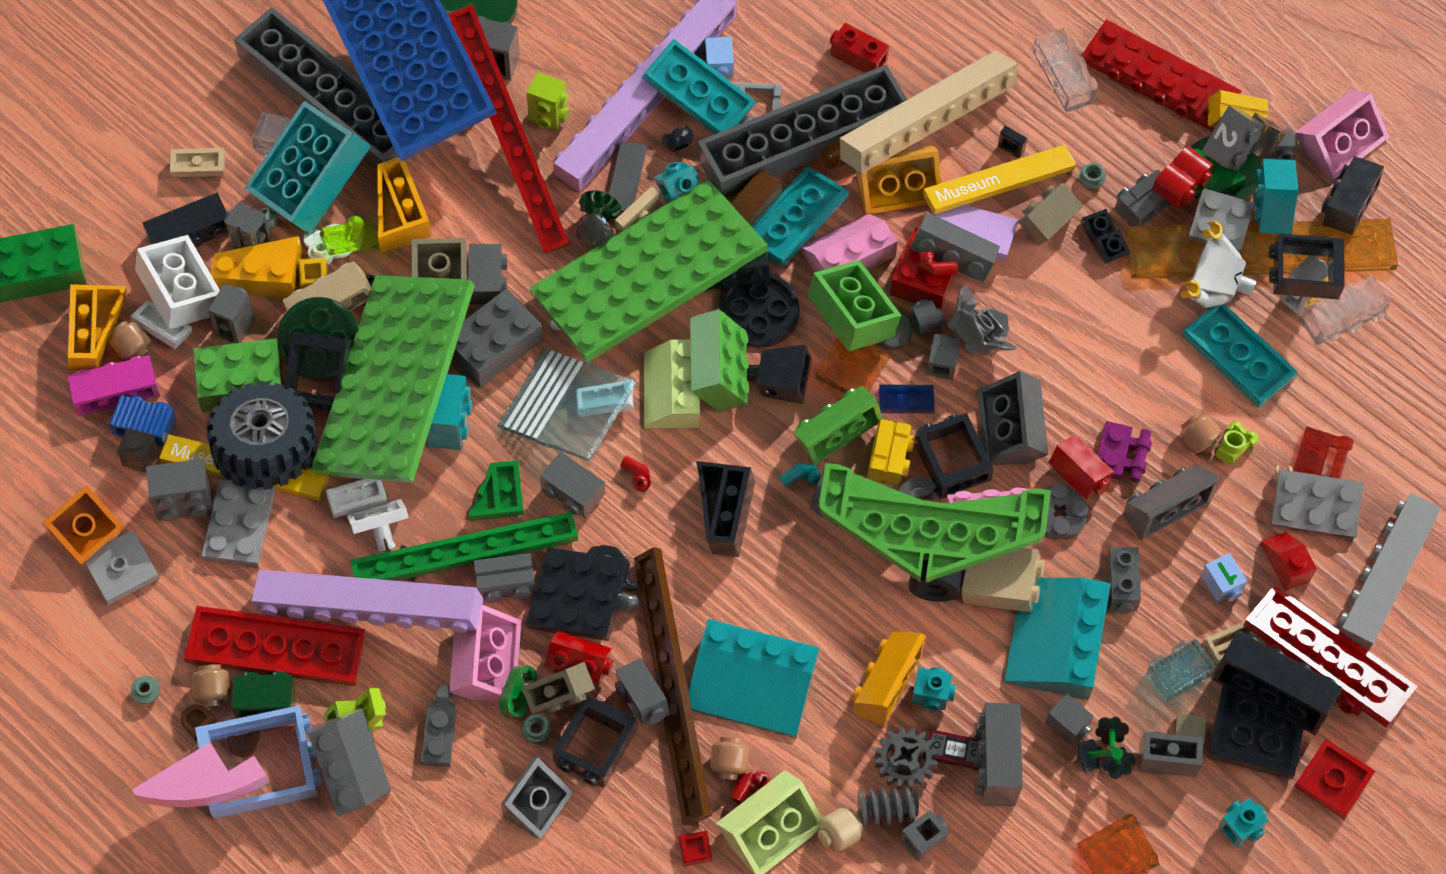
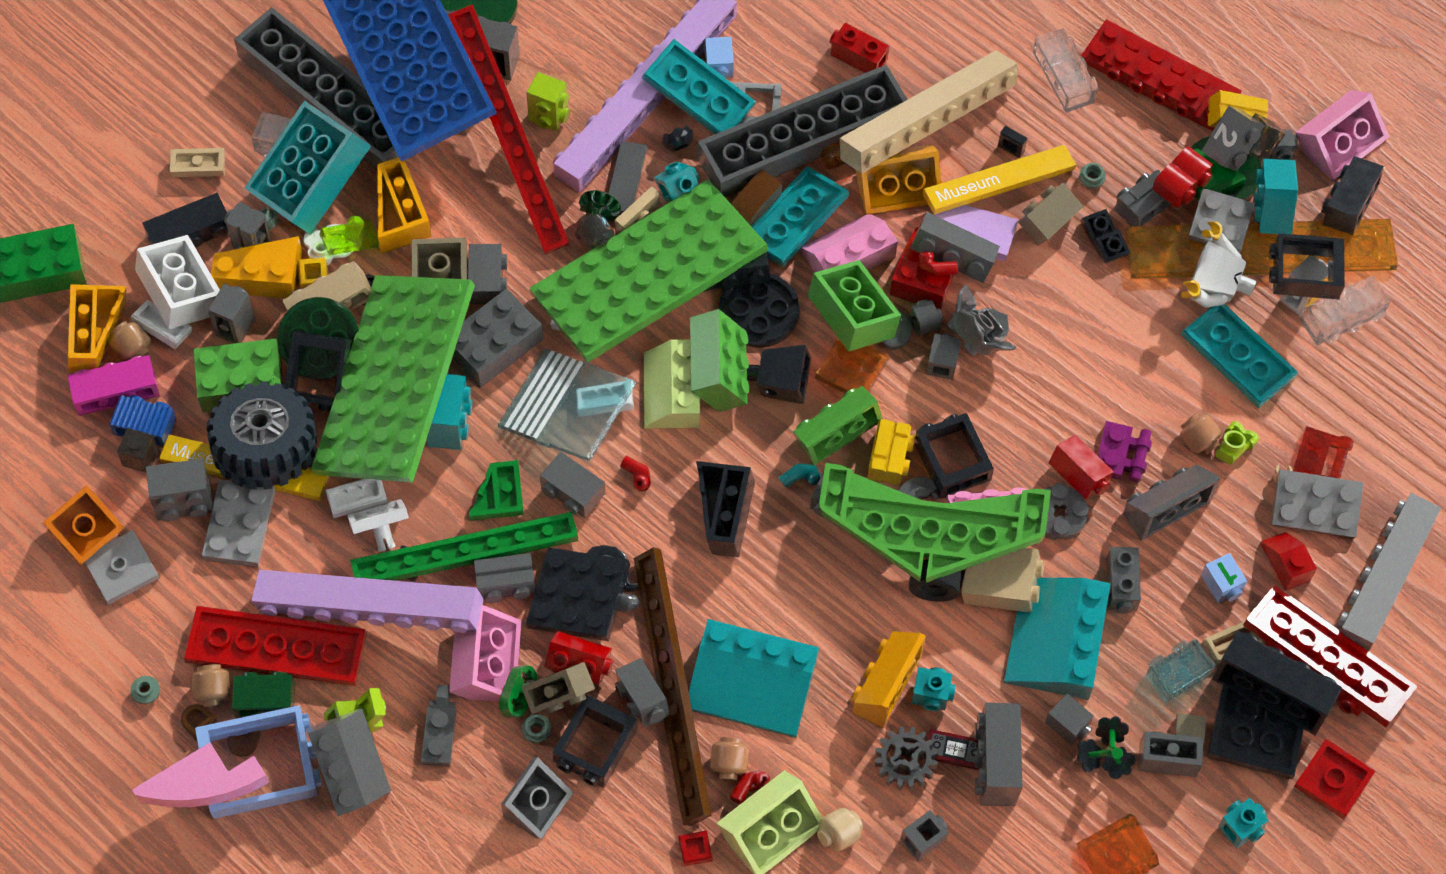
dark grey piece [857,787,919,826] -> none
clear blue tile [878,384,935,414] -> none
dark grey slope [977,371,1049,465] -> none

